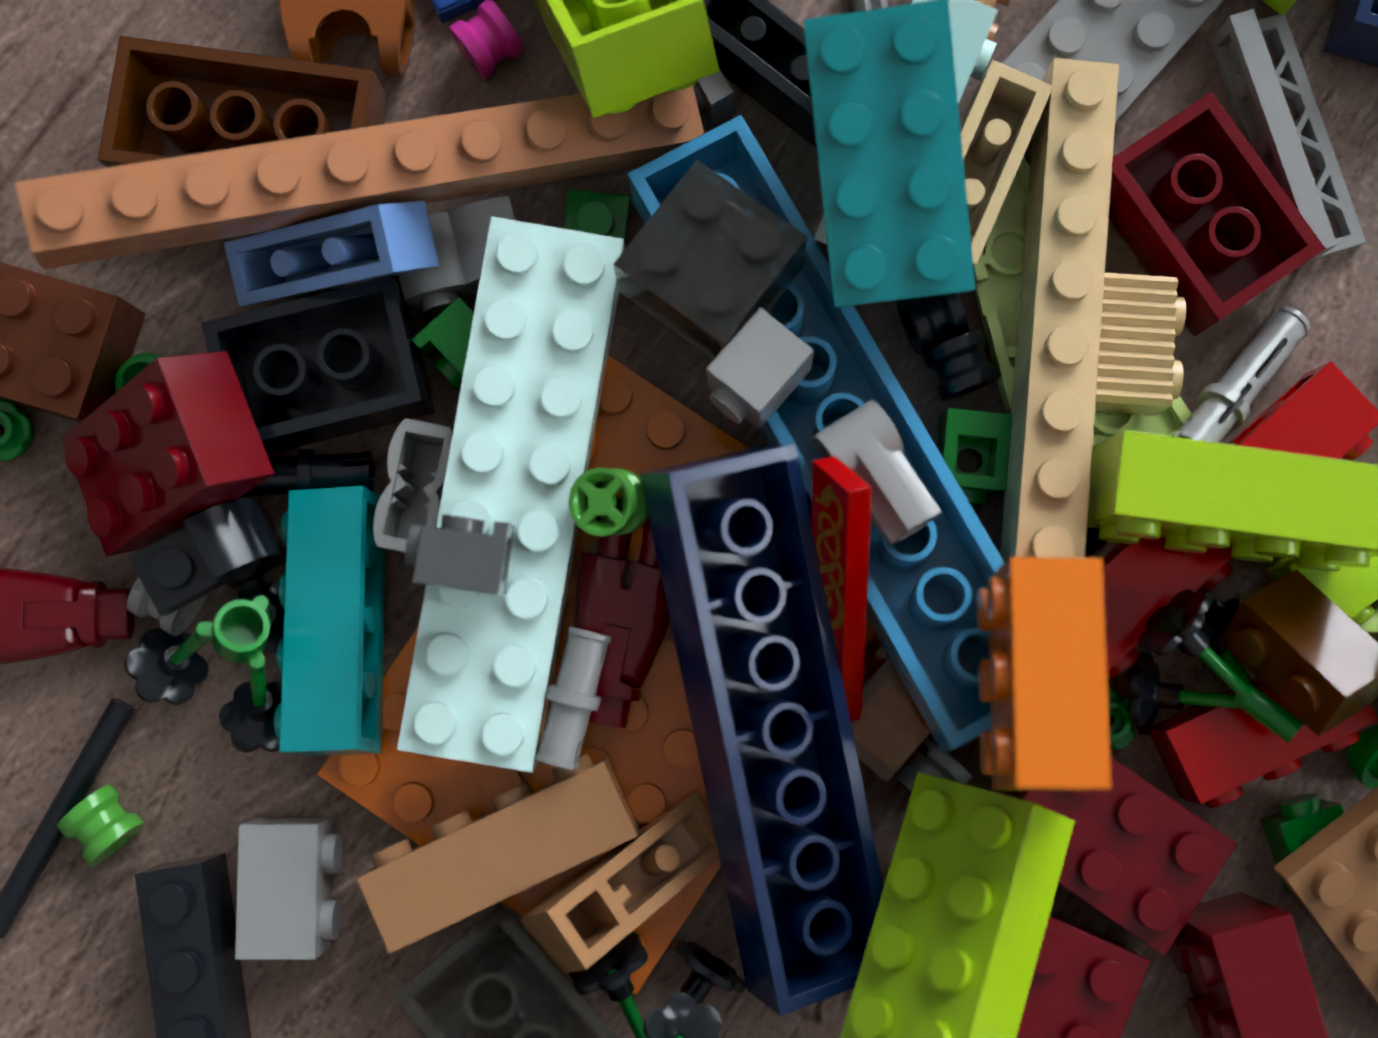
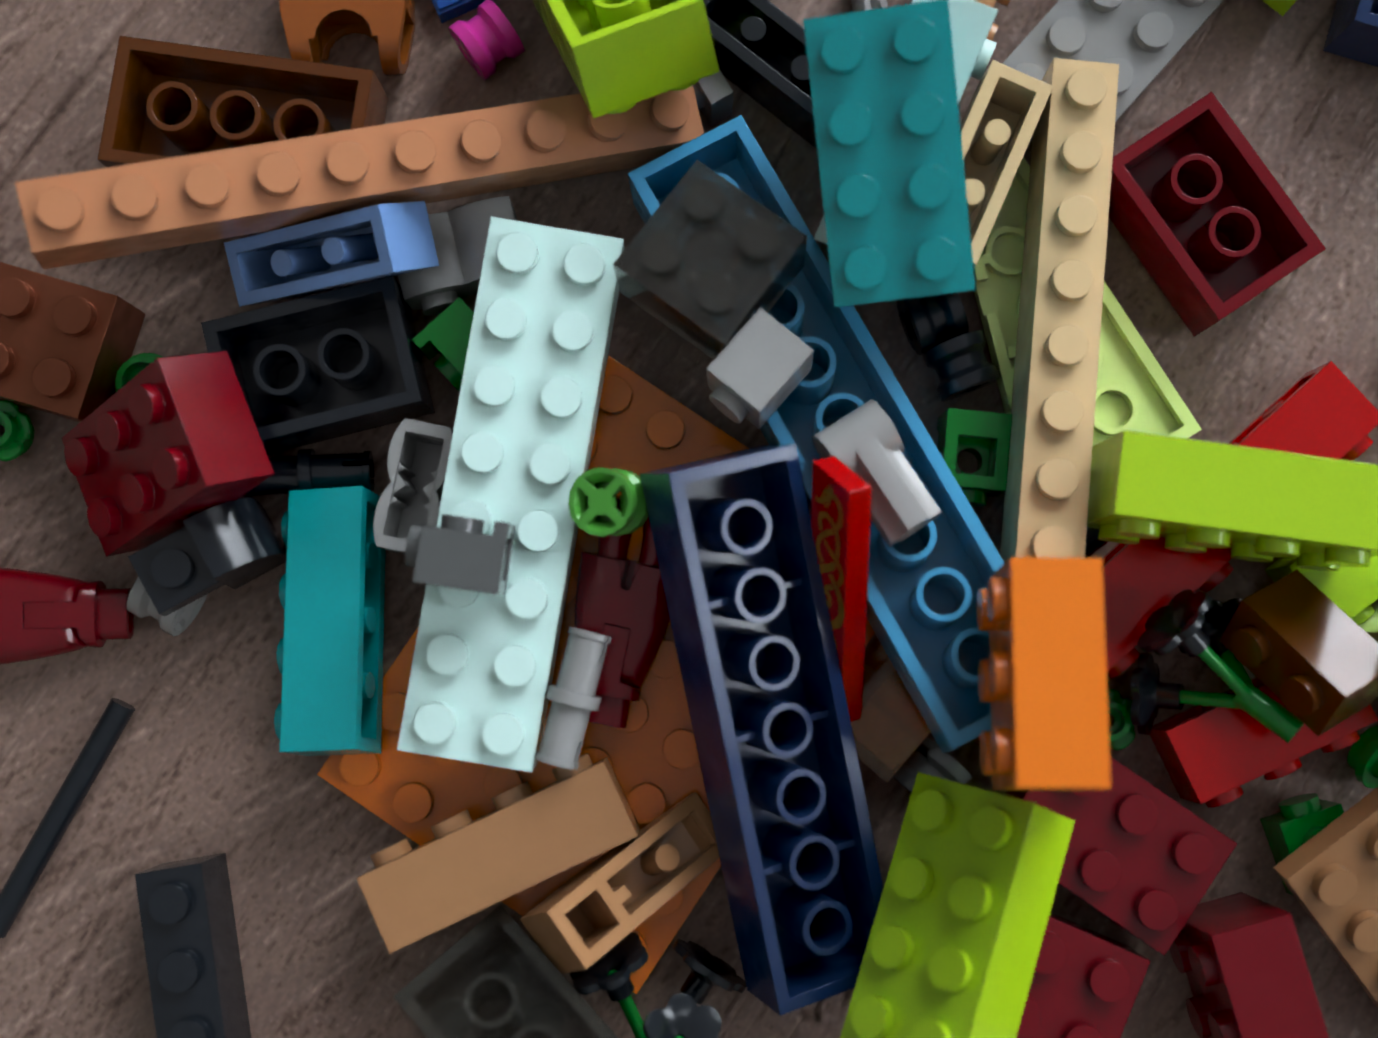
bright green wheel [57,784,145,867] -> none
black plant [124,579,284,753] -> none
light grey brick [235,818,343,960] -> none
green plate [563,189,631,248] -> none
tan brick [1095,273,1186,416] -> none
light grey pin [1172,306,1311,443] -> none
light grey fence [1208,9,1366,264] -> none

